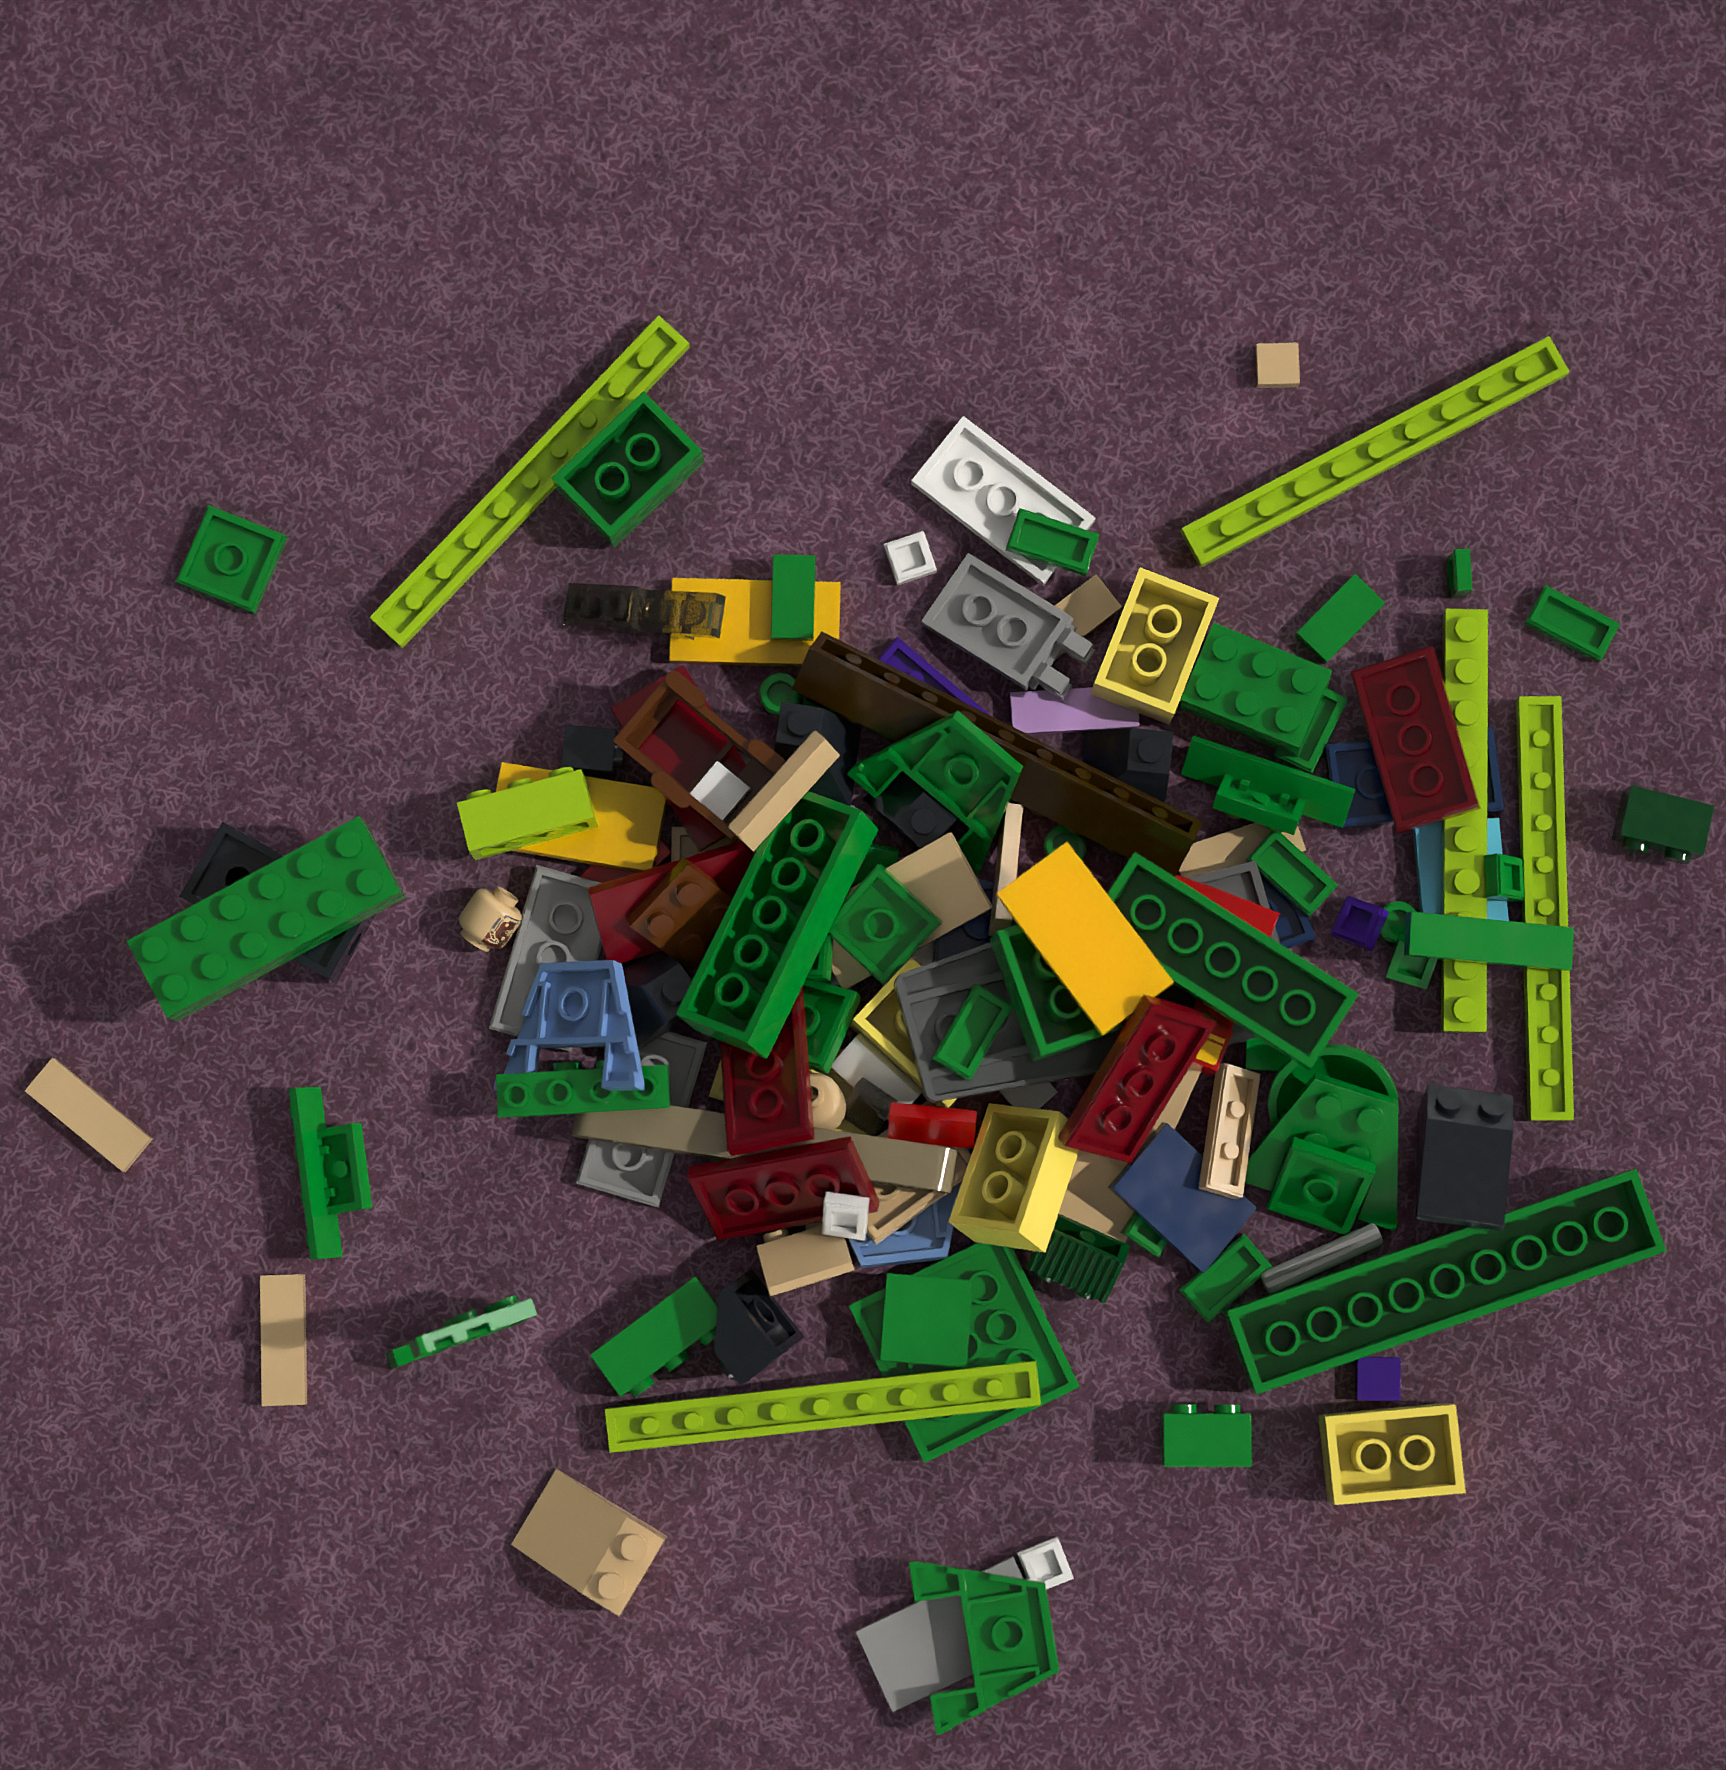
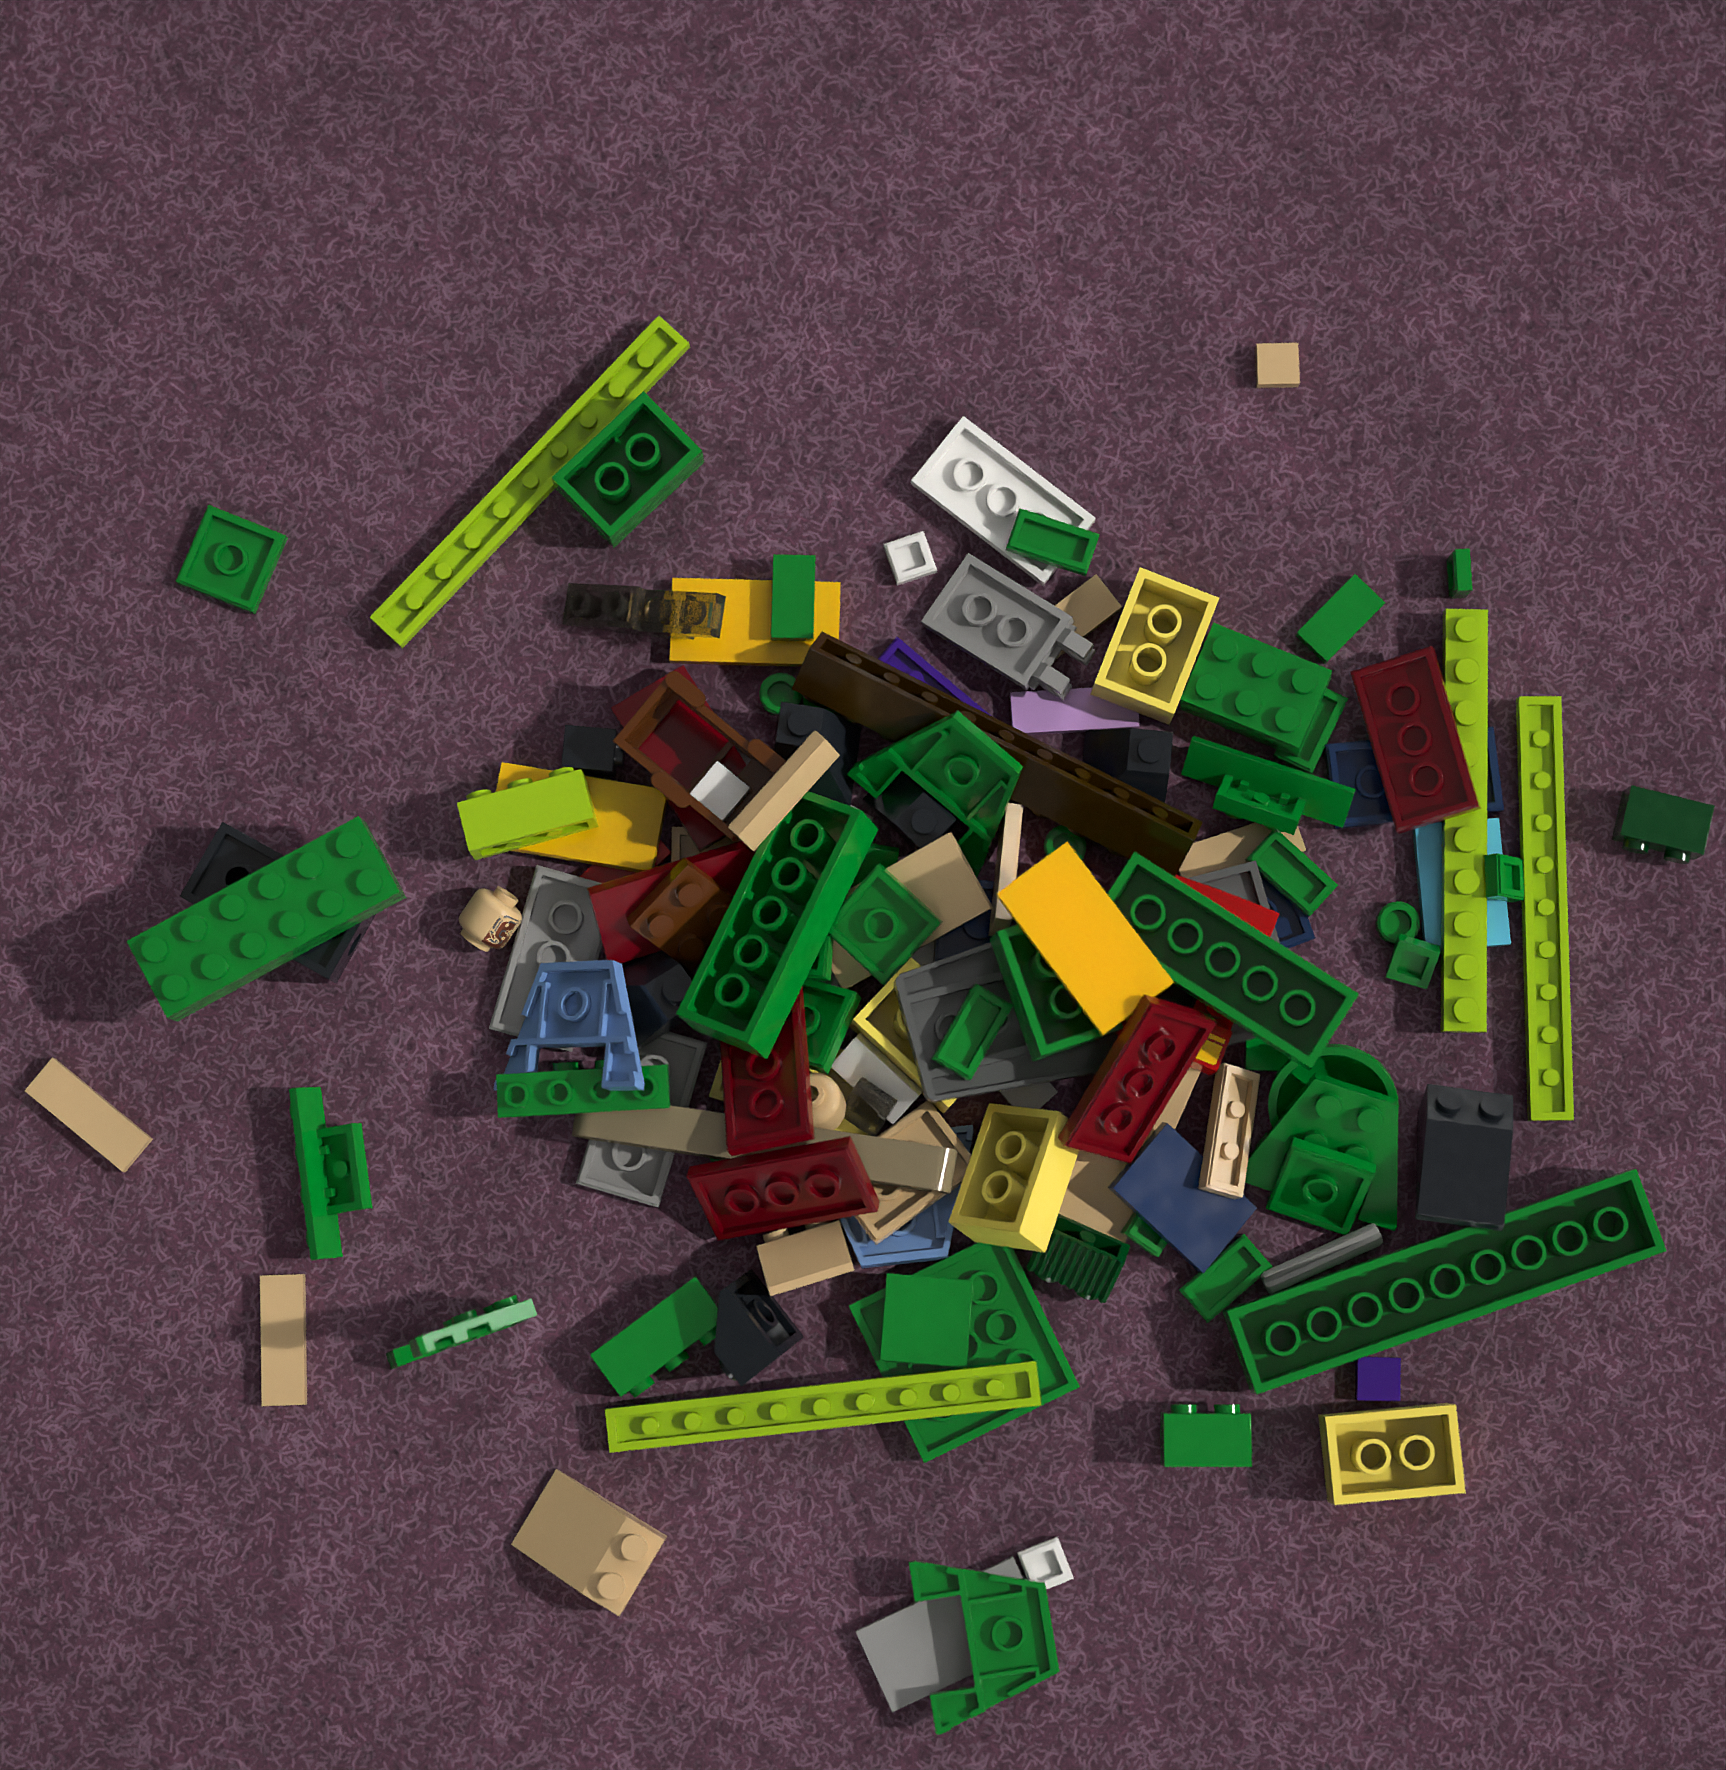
white tile [822,1192,870,1241] -> none
red tile [888,1102,977,1149] -> none
lime plate [1180,336,1570,568] -> none
dark purple tile [1330,895,1389,951] -> none
green tile [1404,912,1574,971] -> none
green tile [1524,585,1620,663] -> none

